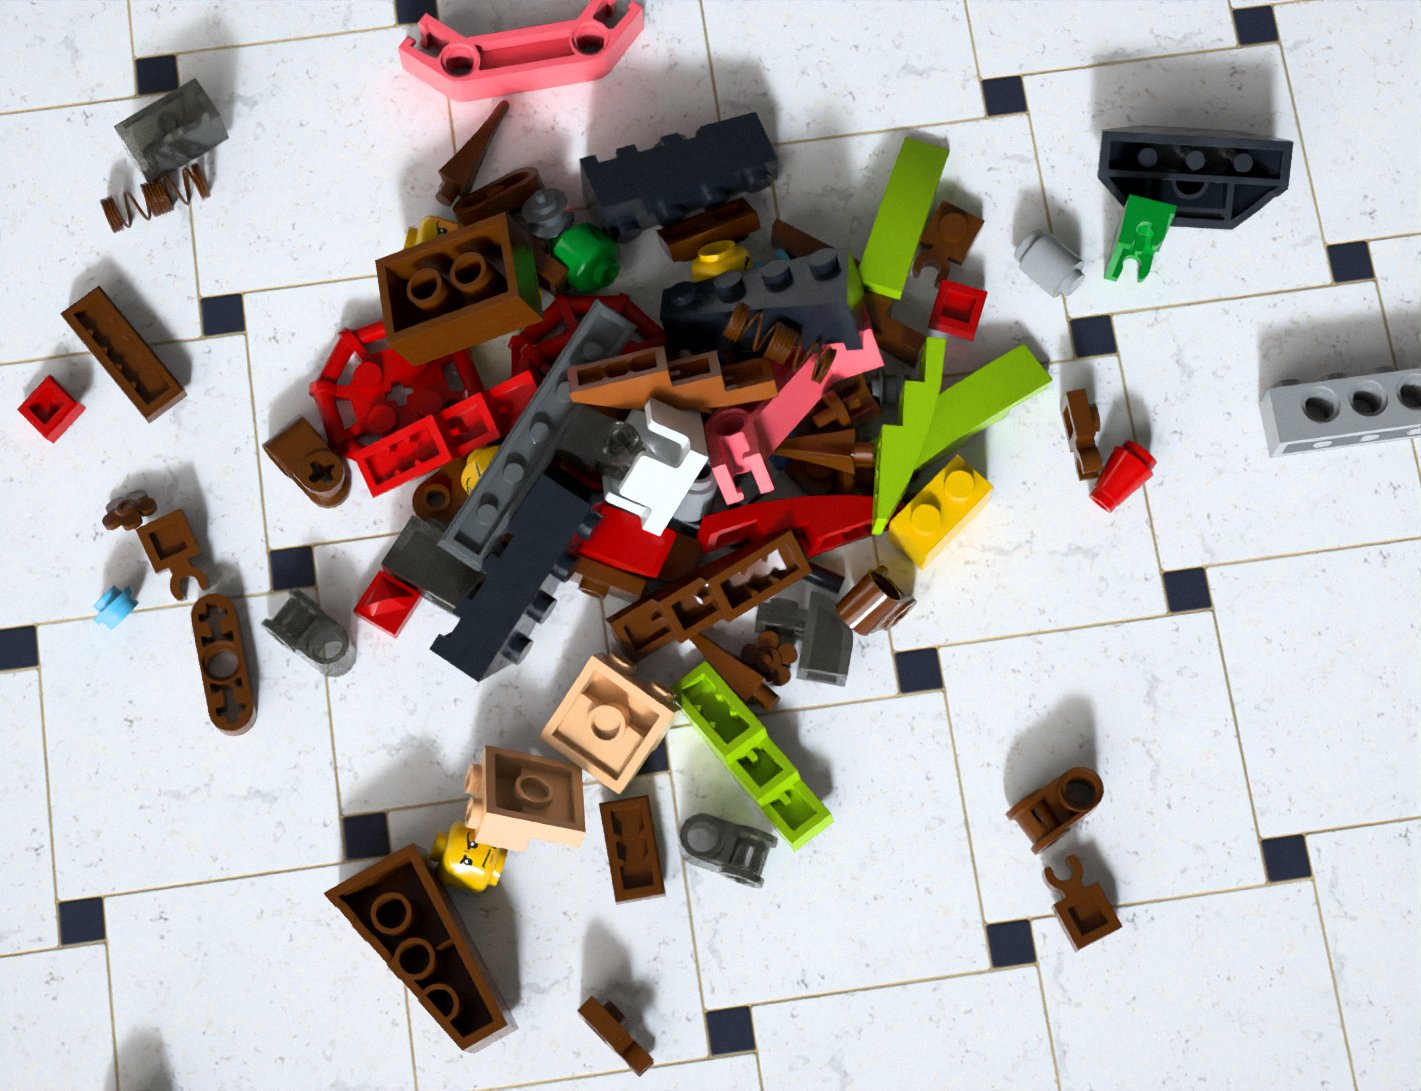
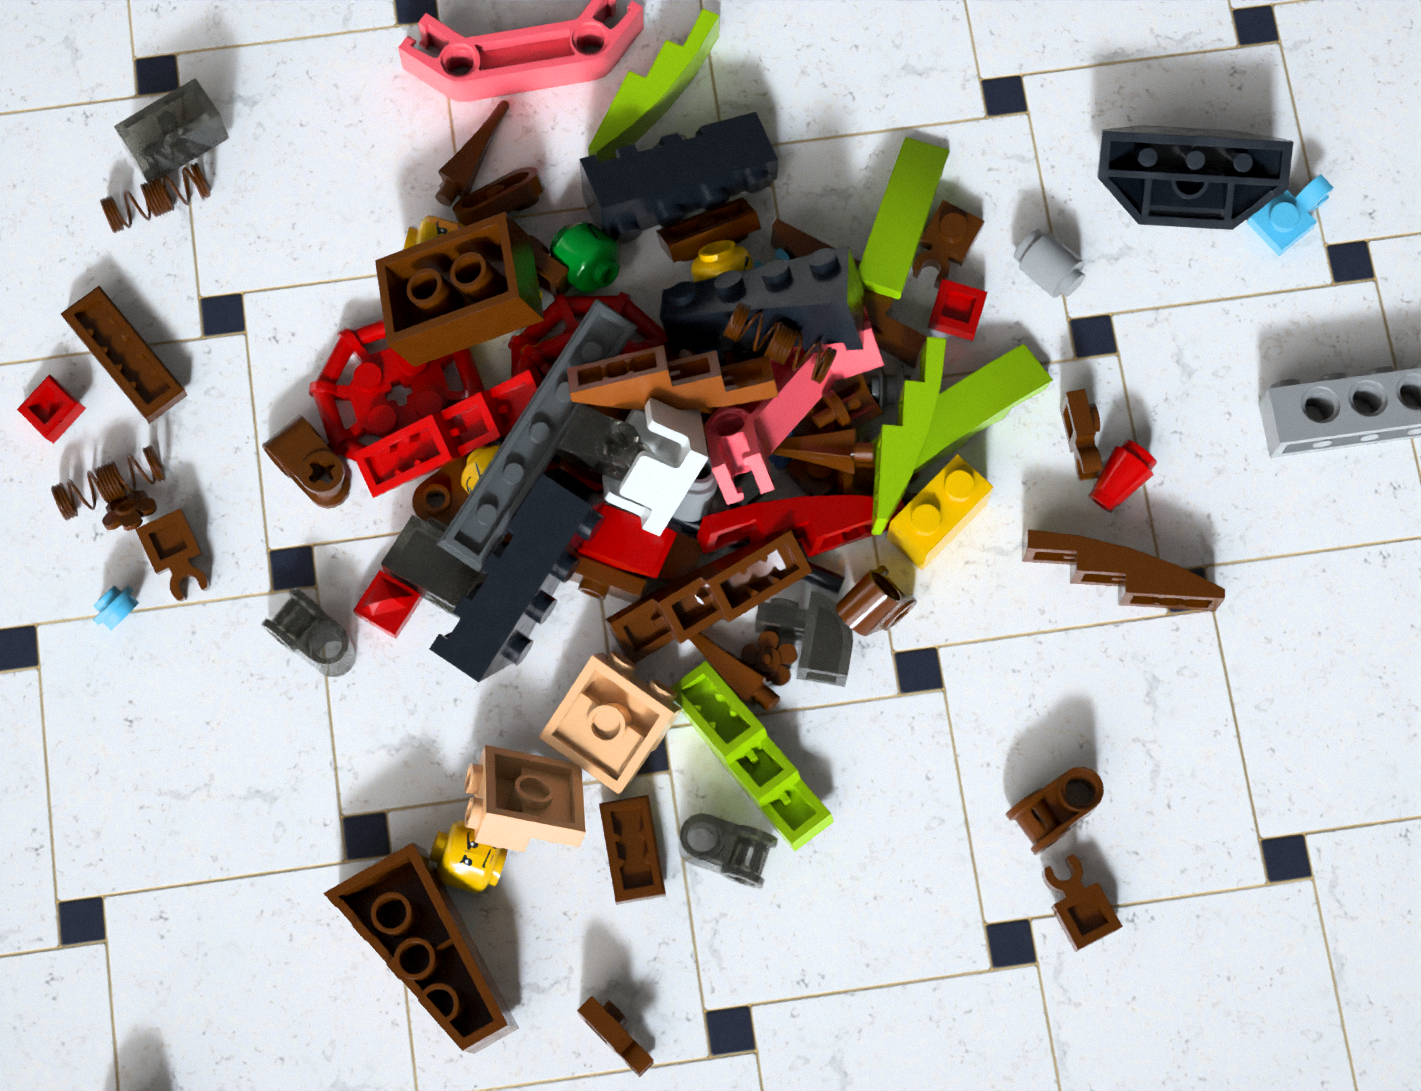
reddish brown beam [191,593,257,736] -> none
dark grey wheel [522,188,575,239] -> none
green hinge [1104,194,1177,283] -> none
none -> reddish brown piece [51,445,166,521]
none -> lime slope [588,8,720,162]
none -> reddish brown slope [1022,529,1225,611]
none -> medium azure plate [1247,174,1334,256]

